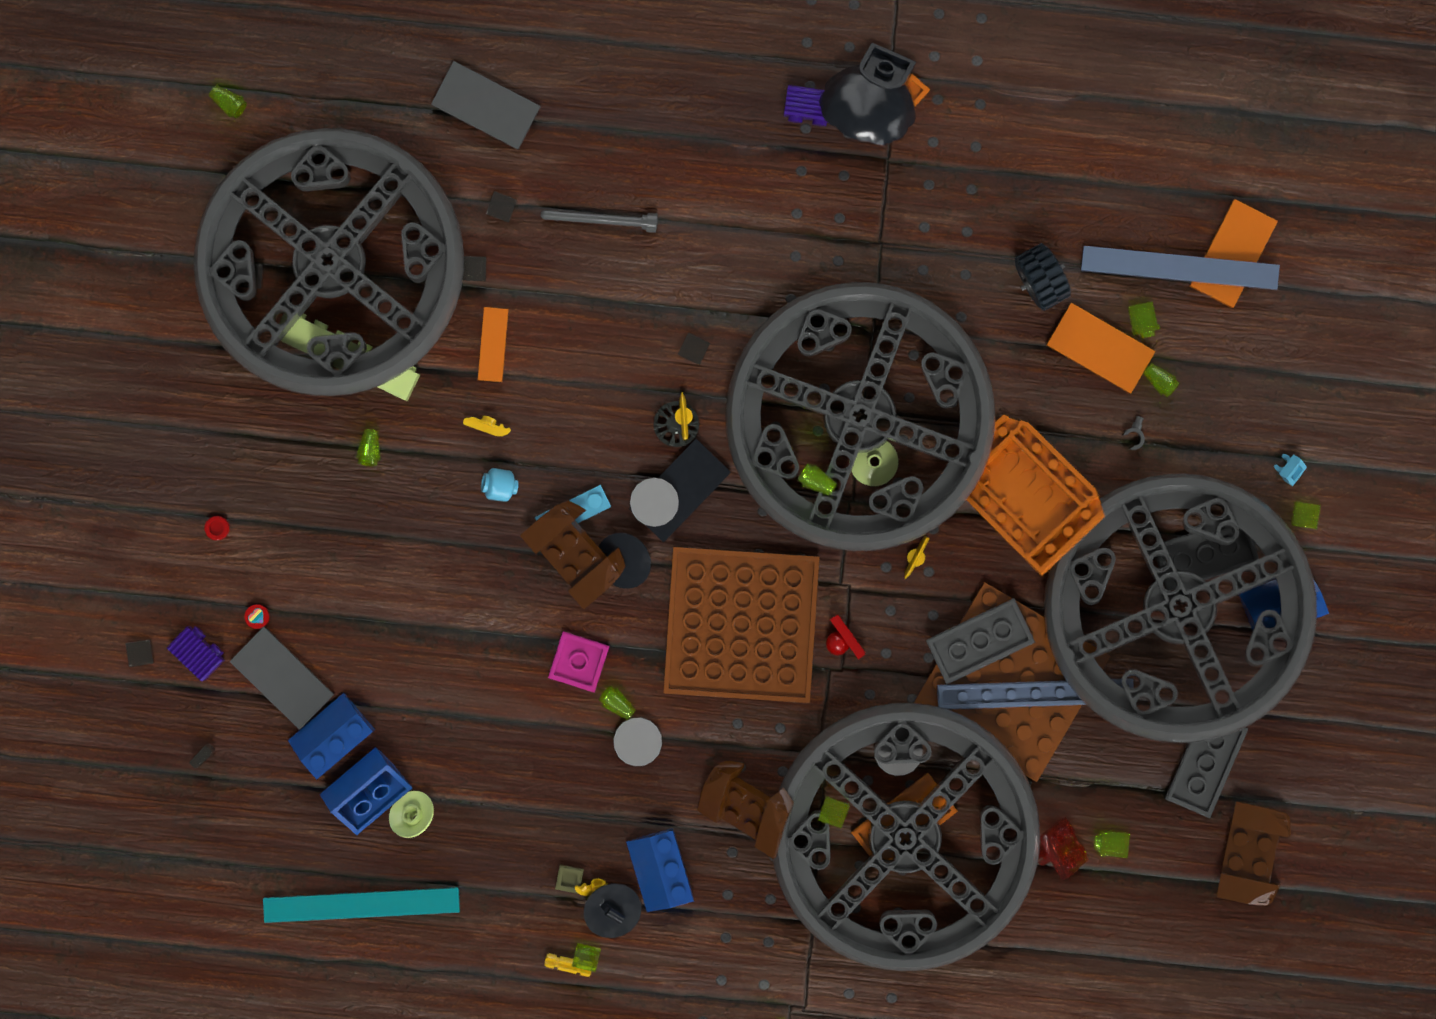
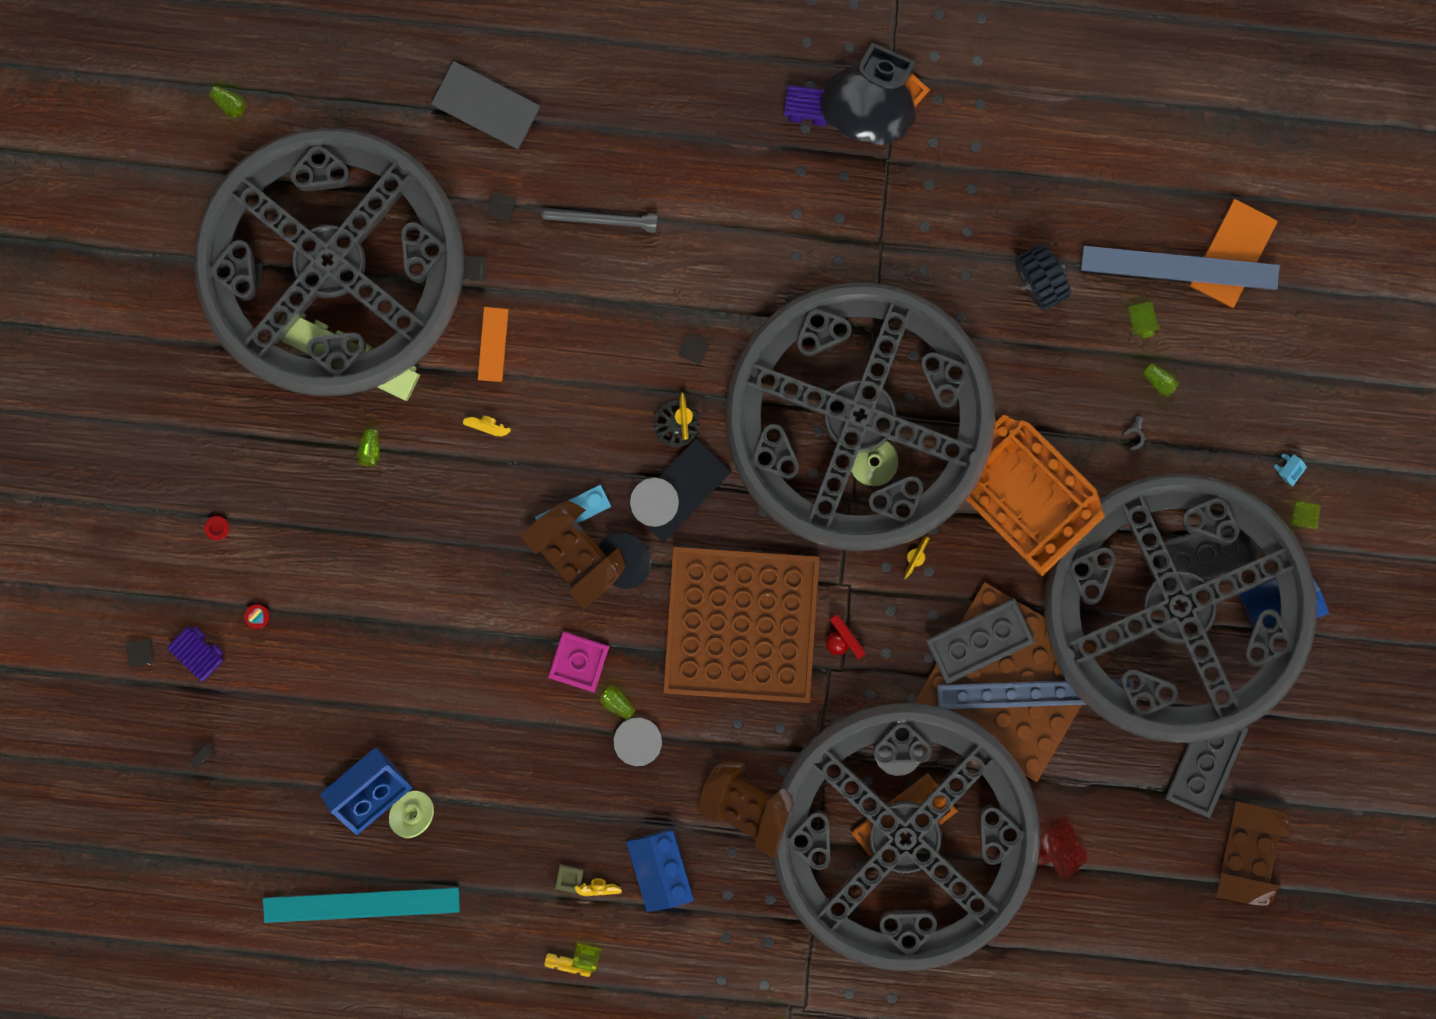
dark grey tile [230,626,335,730] -> none
blue slope [288,693,376,780] -> none
medium azure head [481,468,518,502] -> none
black shield [584,883,642,938] -> none
clear neon green cone [798,464,837,495] -> none
clear neon green tile [818,796,850,828] -> none
orange tile [1046,303,1156,394] -> none
clear neon green bracket [1094,830,1130,858] -> none

